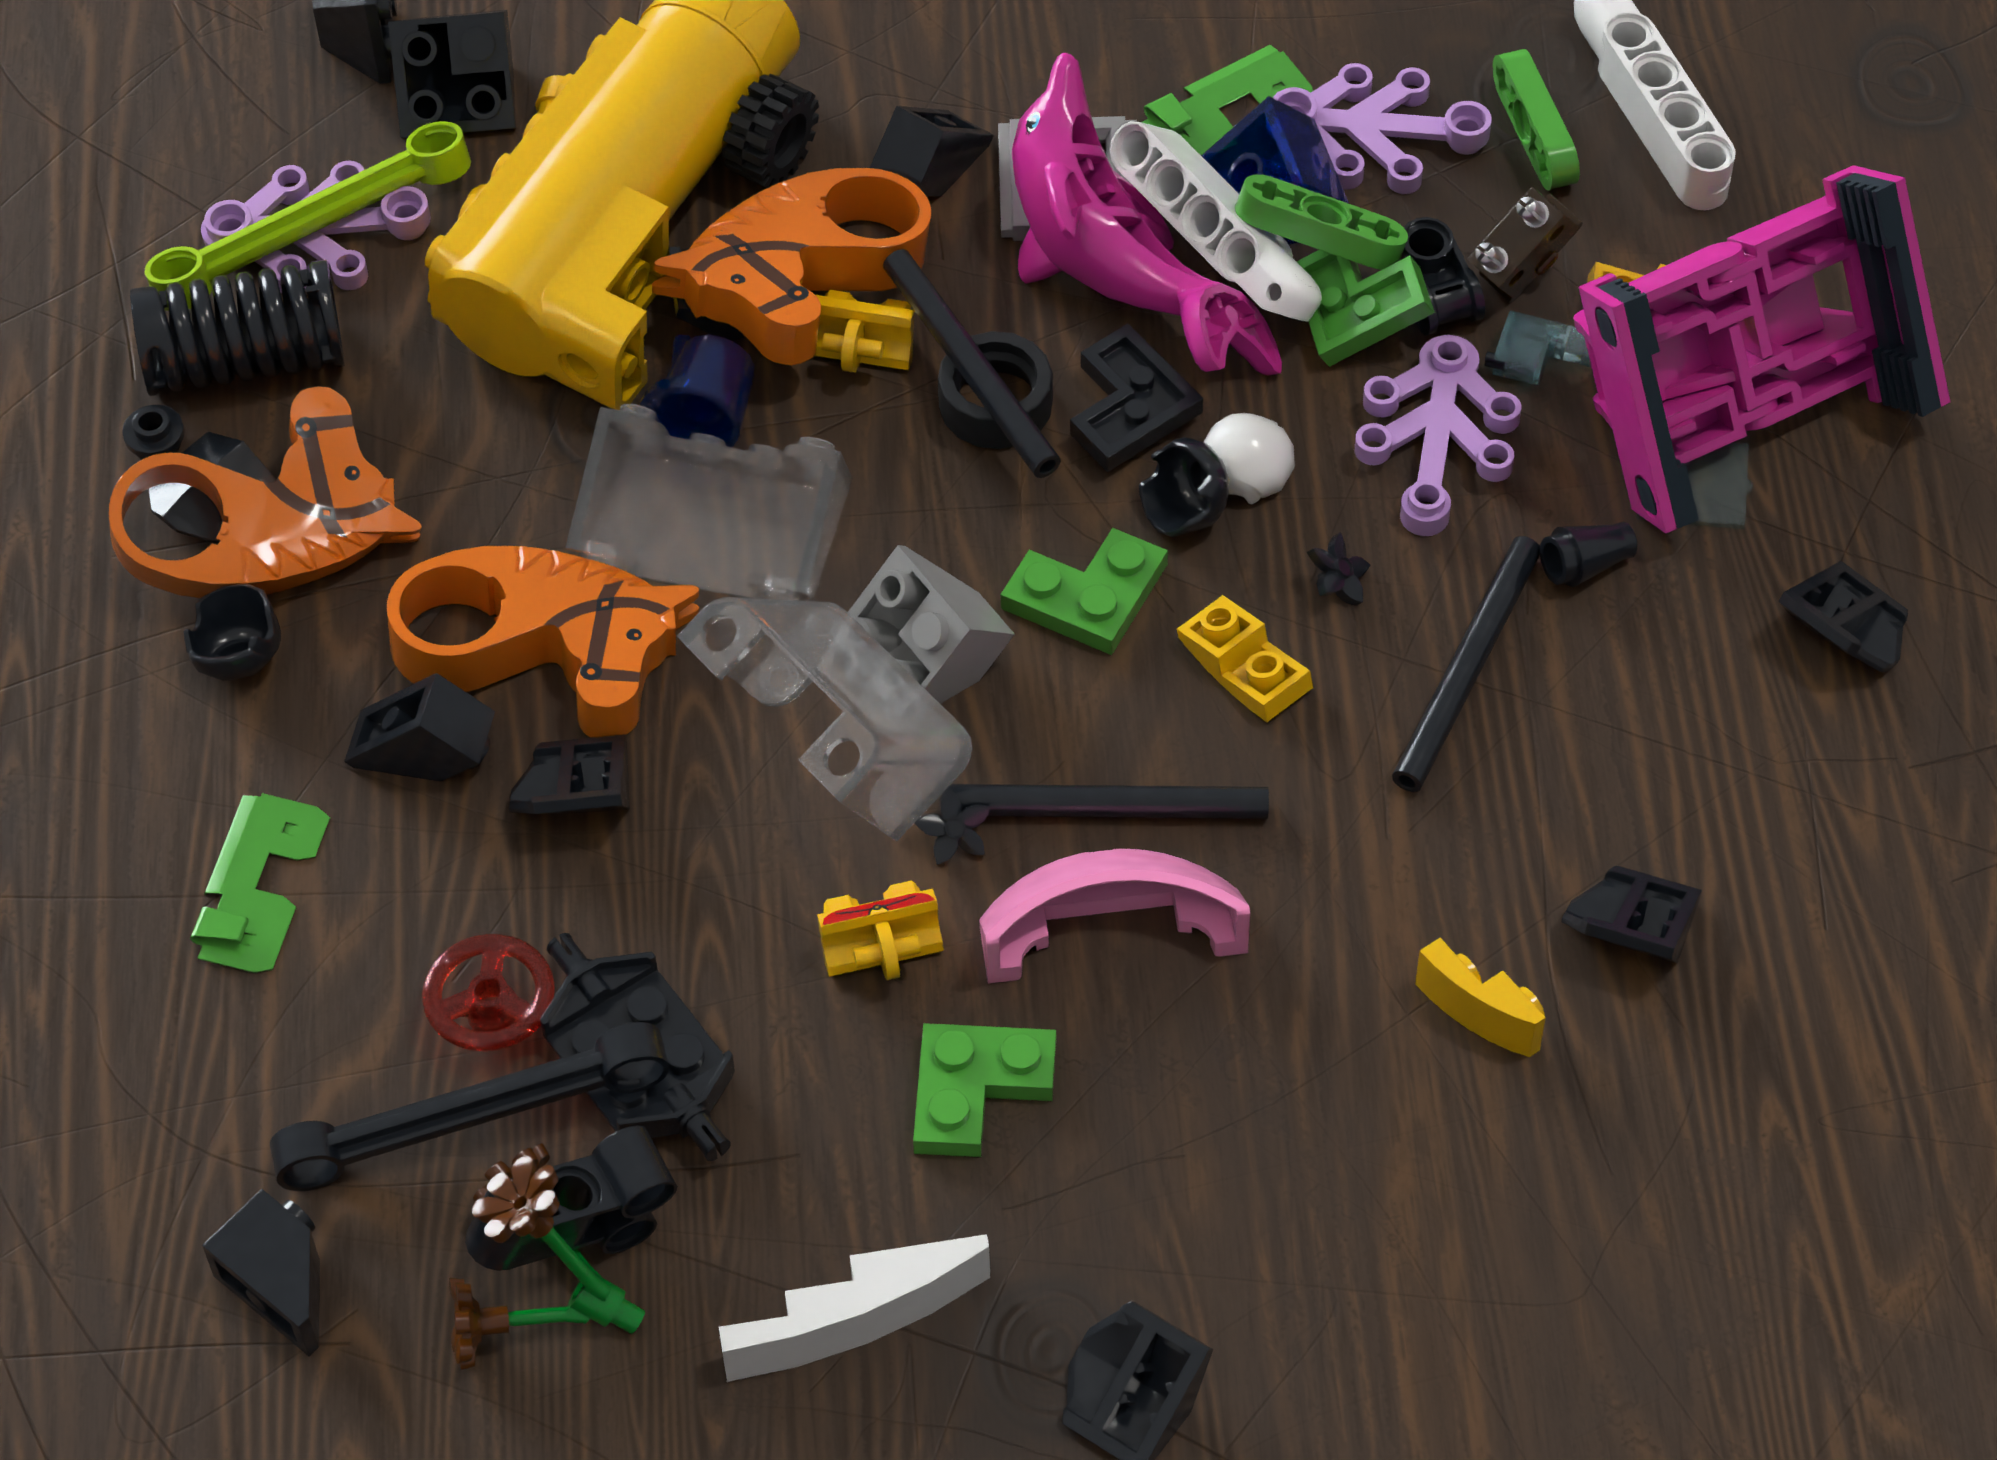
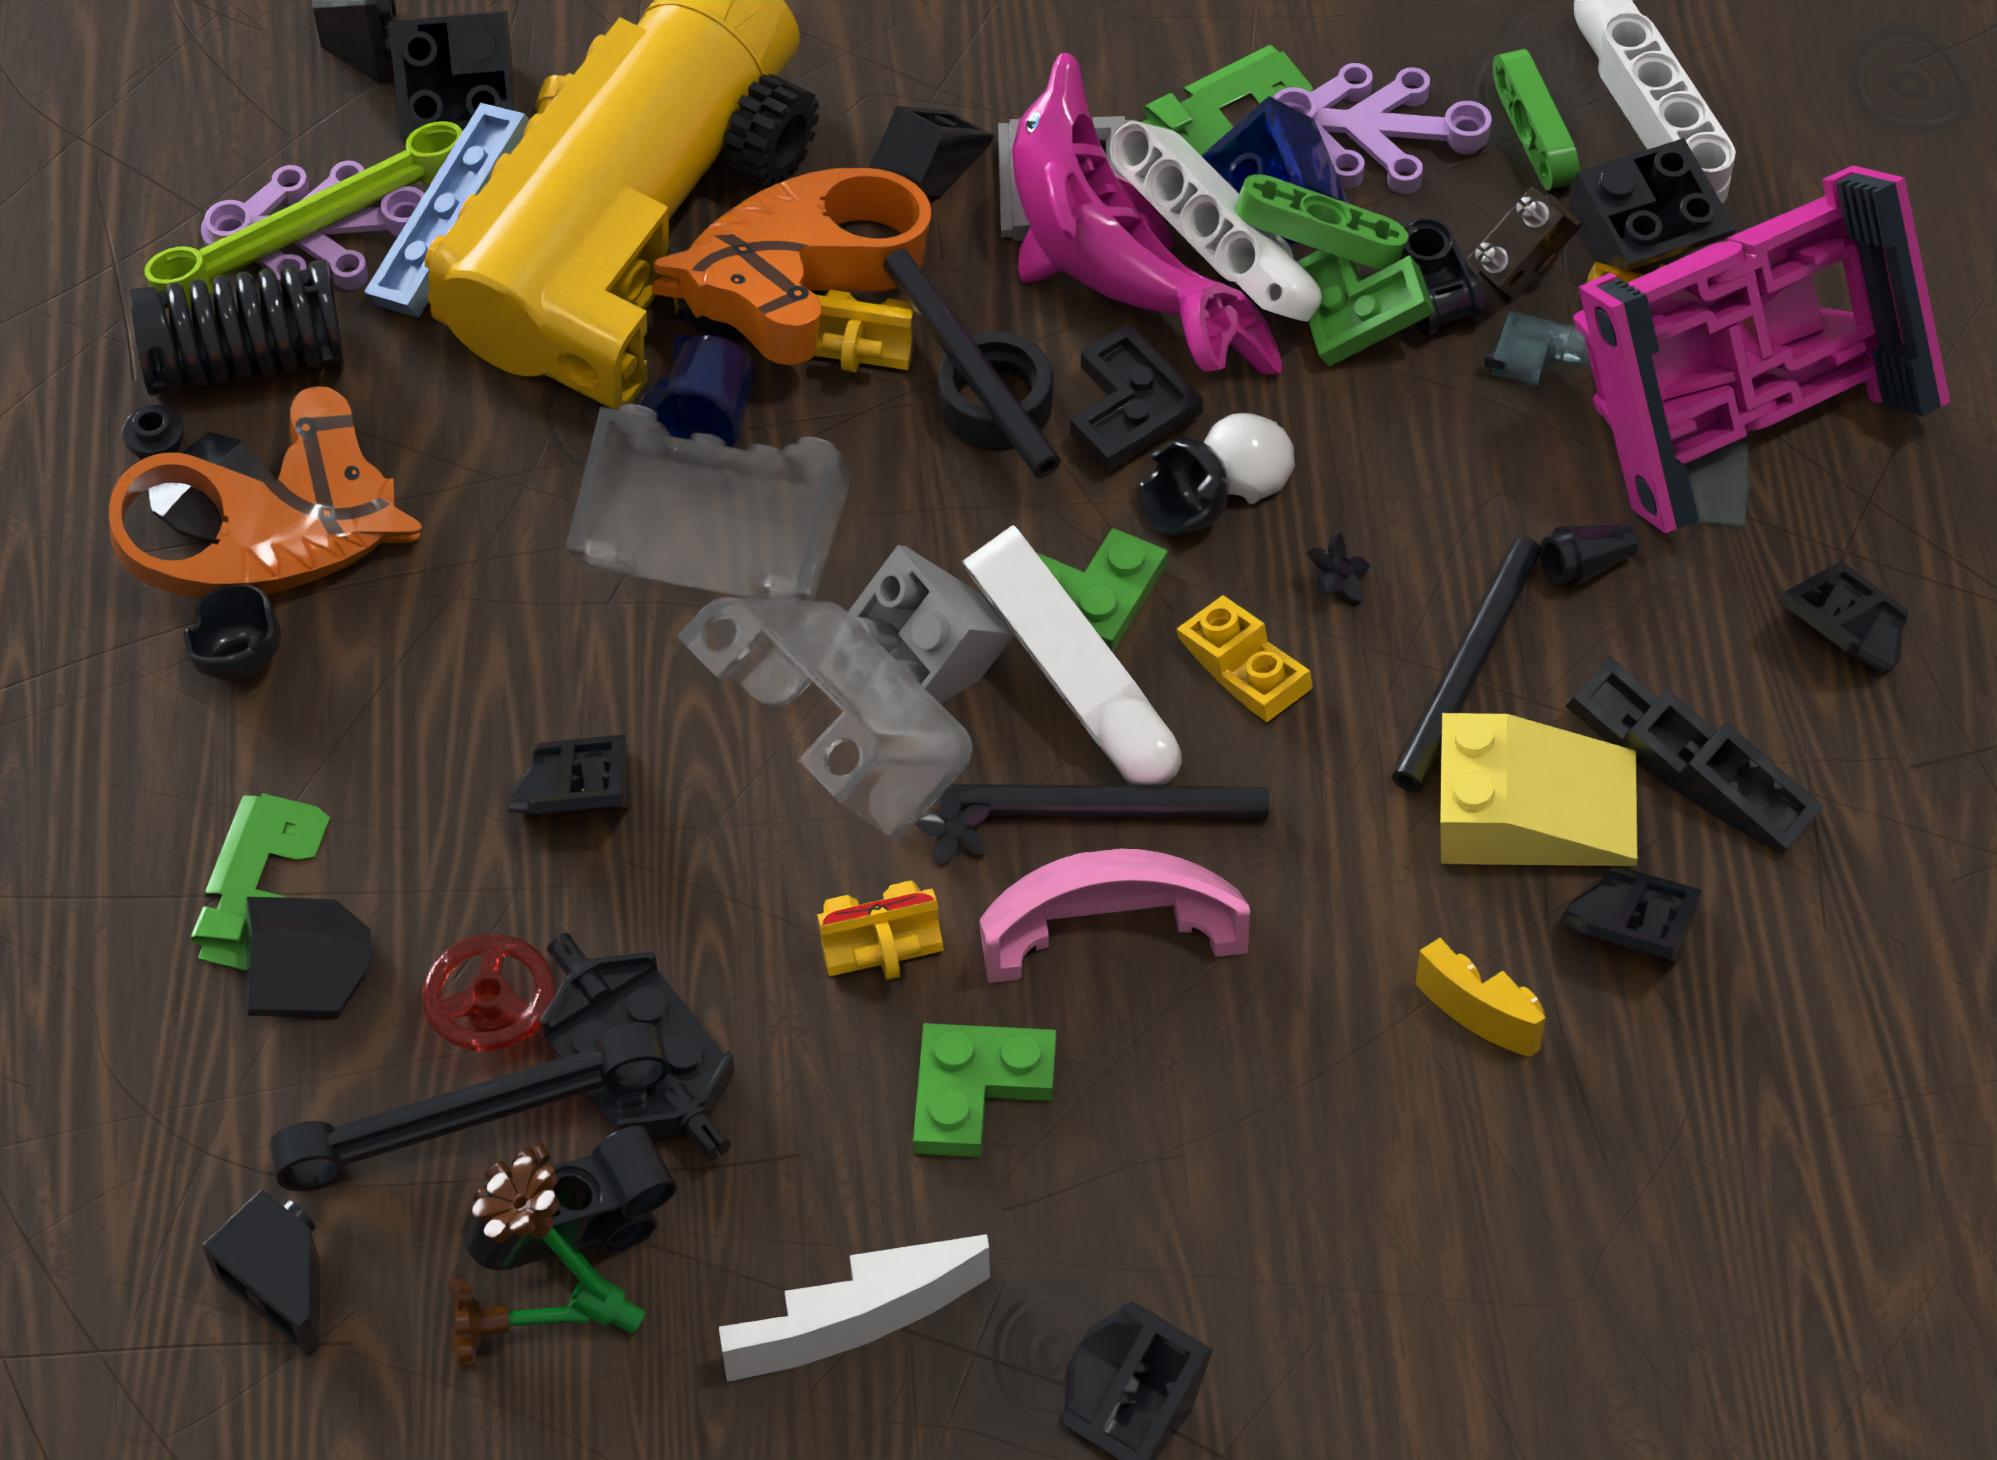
black slope [344,673,495,782] -> none
orange animal [387,546,699,738] -> none
lavender plant [1354,335,1521,536] -> none
none -> black slope [246,896,371,1018]
none -> medium blue plate [364,103,530,318]
none -> white piece [962,525,1182,786]
none -> light yellow slope [1440,713,1637,866]
none -> black slope [1565,656,1823,854]
none -> black slope [1569,138,1736,271]

